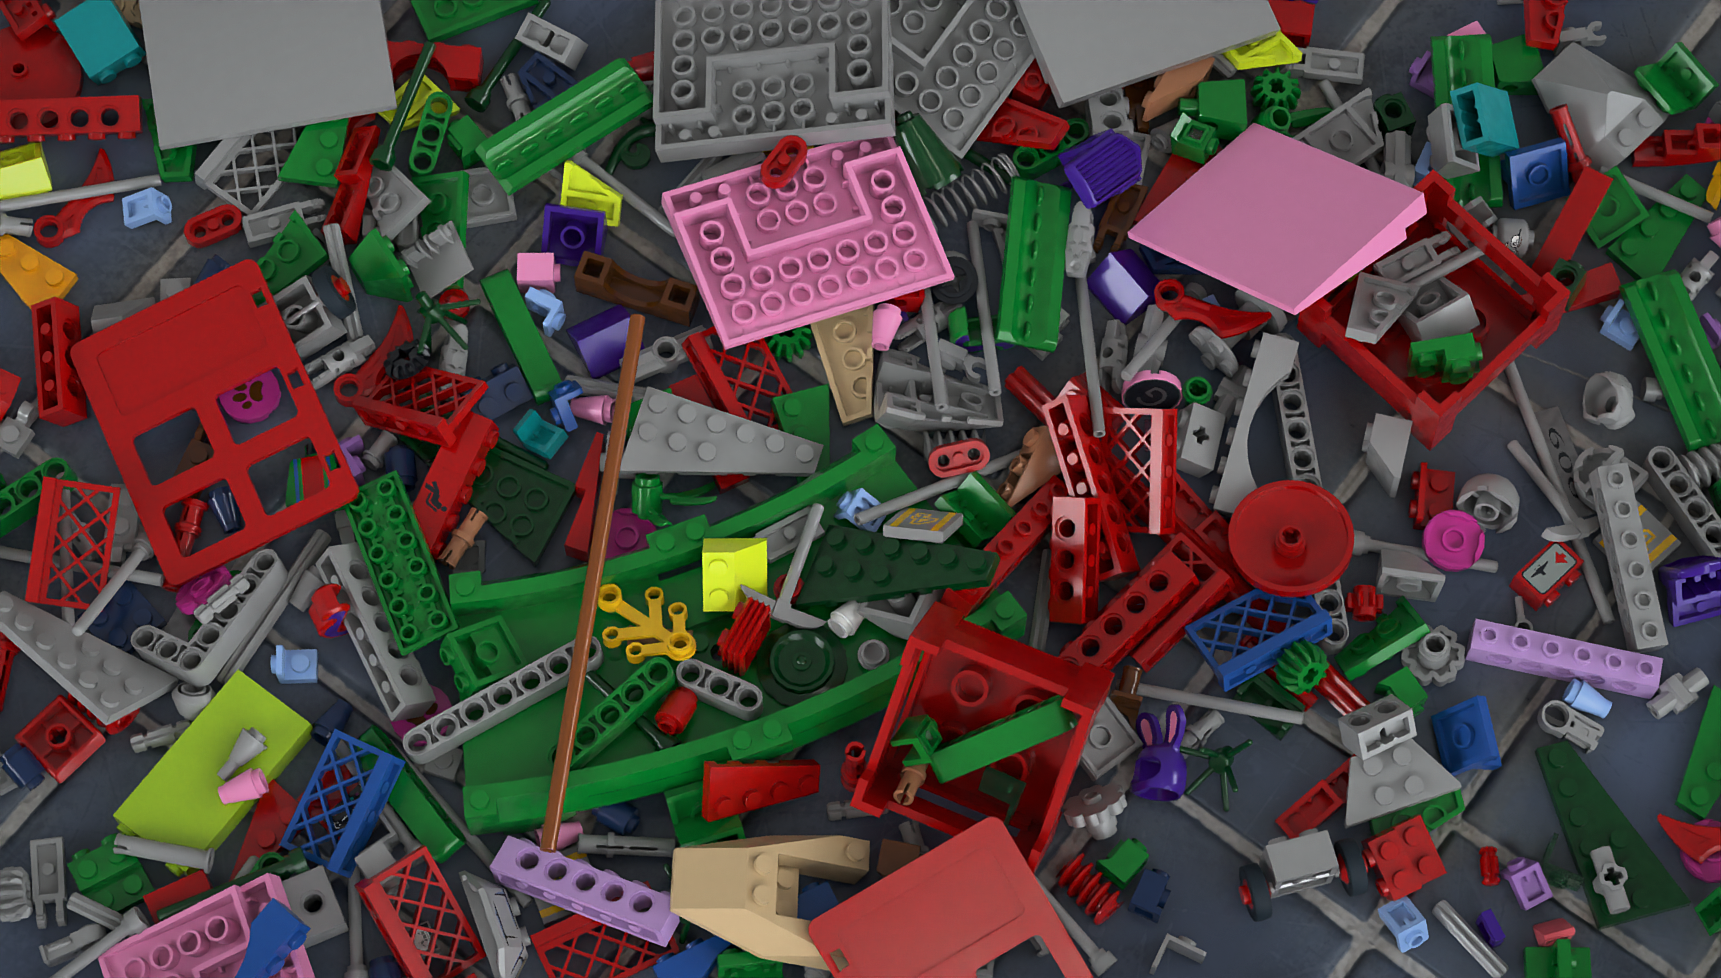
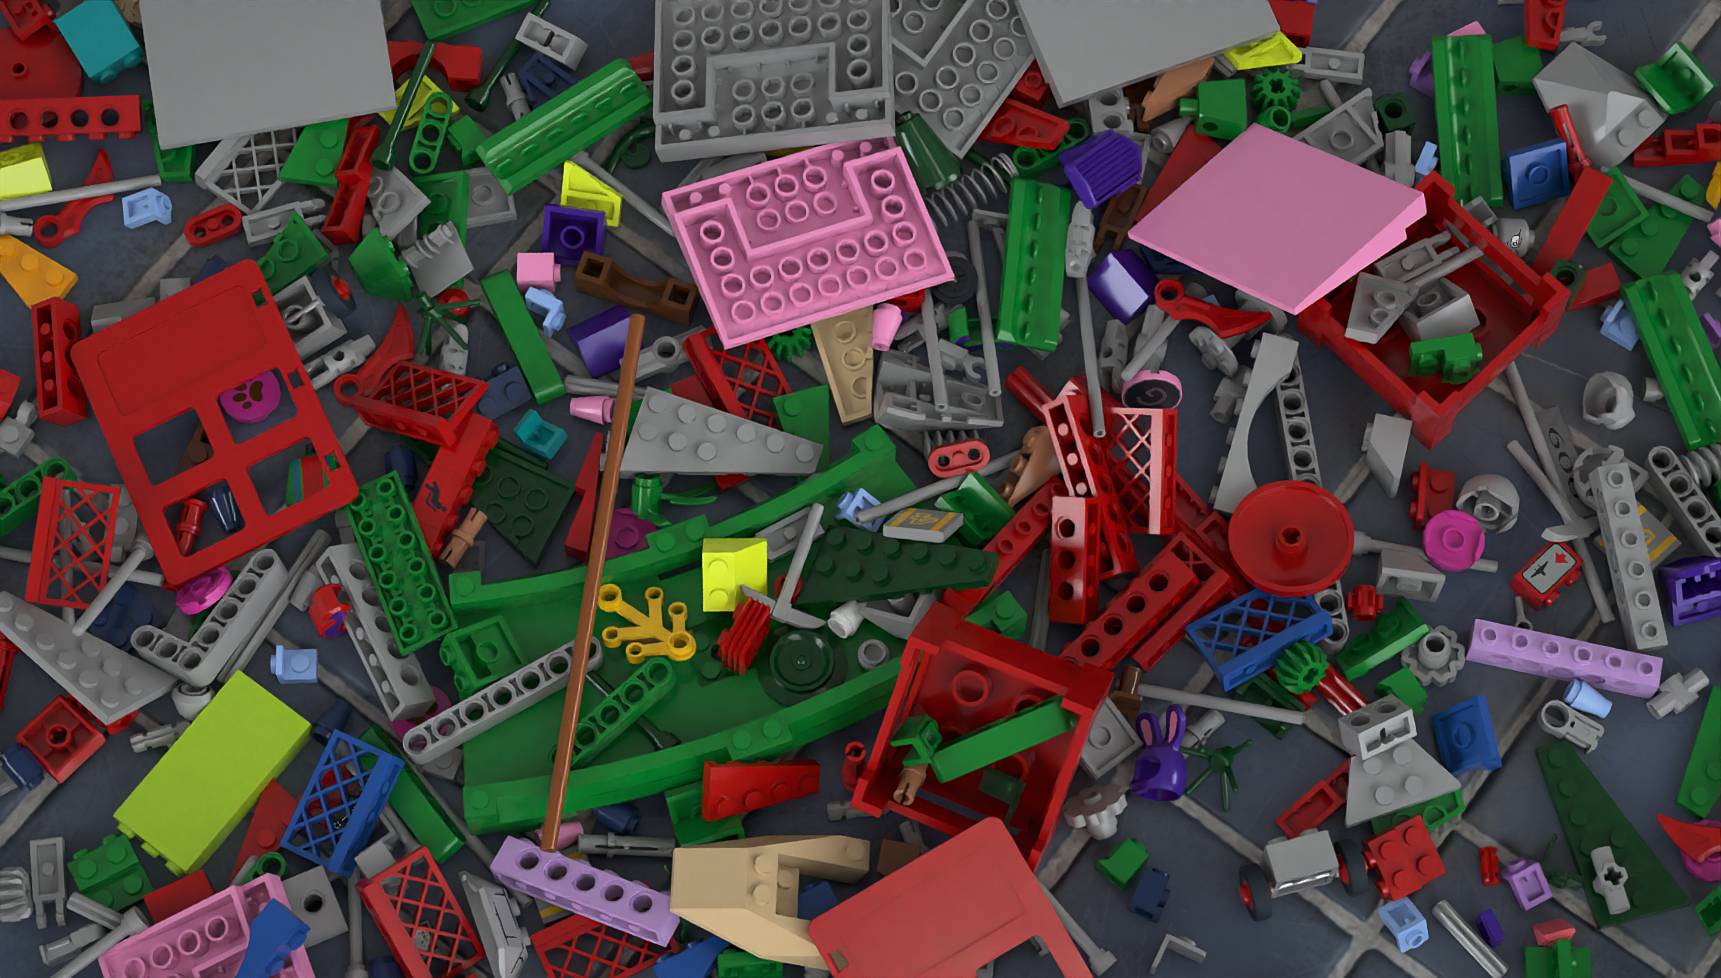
light grey pin [113,833,215,874] -> none
dark green piece [156,846,310,922] -> none
light grey axle [193,573,250,625] -> none
light grey cone [217,727,268,782] -> none
bright pink cone [218,768,269,805] -> none
light grey axle [323,223,364,341] -> none
medium lavender bracket [333,435,366,487] -> none
light grey pin [361,430,398,471] -> none
black gear [383,339,431,380] -> none
blue bracket [547,380,584,432] -> none
red brick [655,686,698,735] -> none
light grey beam [676,658,763,721] -> none
red plate [760,135,807,189] -> none
red piece [1056,853,1124,925] -> none
green window [1170,112,1219,165] -> none
light grey brick [1176,402,1226,478] -> none
green cone [1182,377,1213,407] -> none
light grey slope [1426,103,1480,179] -> none
teal brick [1450,82,1520,157] -> none

